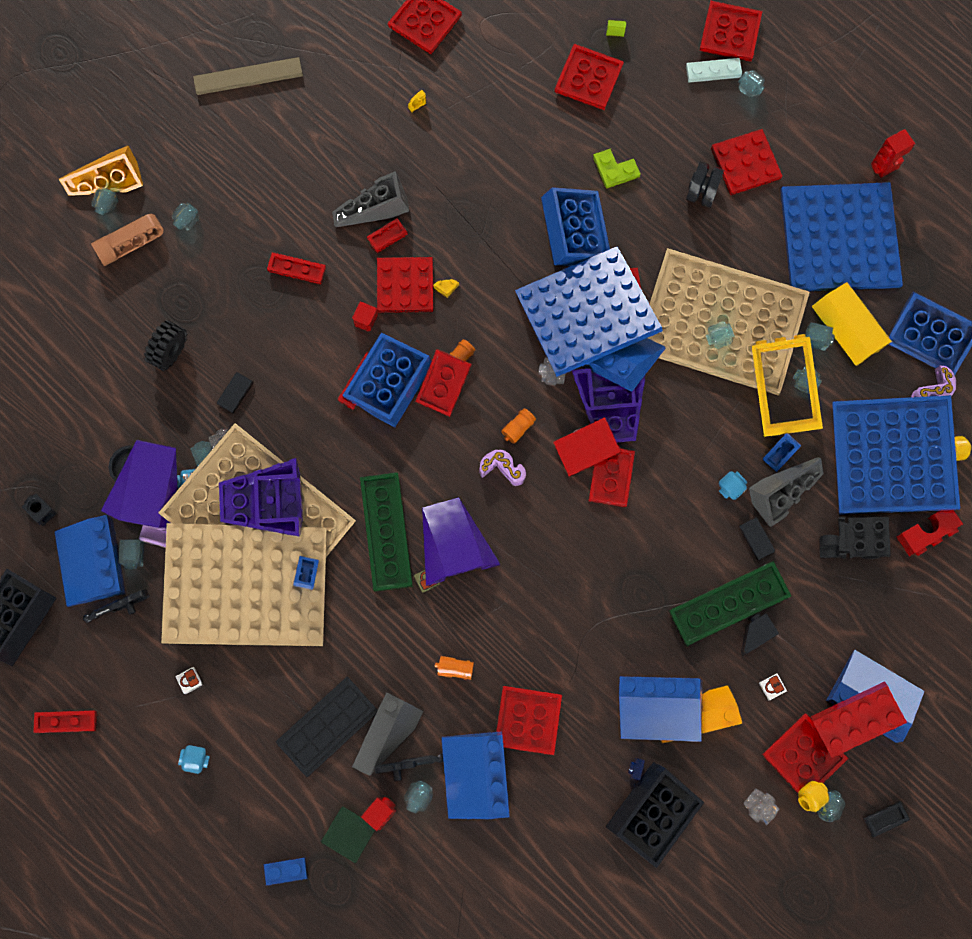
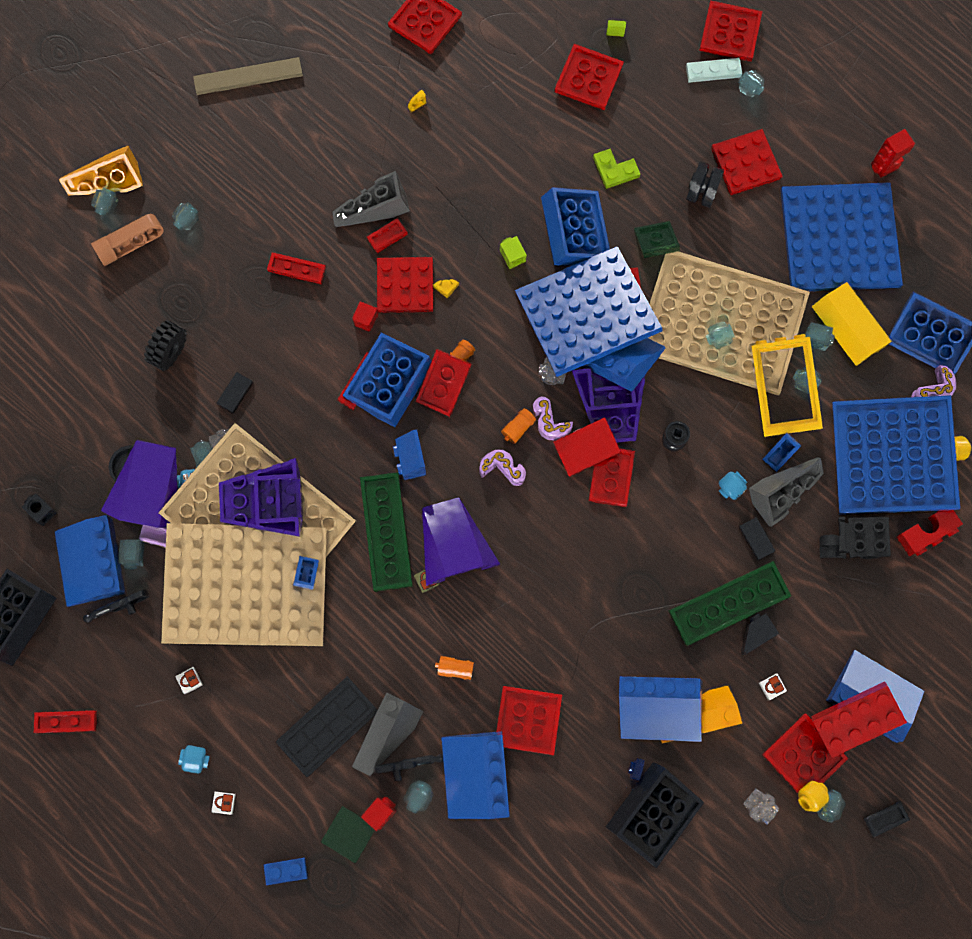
none -> tile [212,792,236,815]
none -> blue slope [393,430,426,480]
none -> lime brick [500,236,527,269]
none -> lavender animal [533,397,573,440]
none -> clear green tile [634,221,680,258]
none -> black wheel [662,421,690,452]

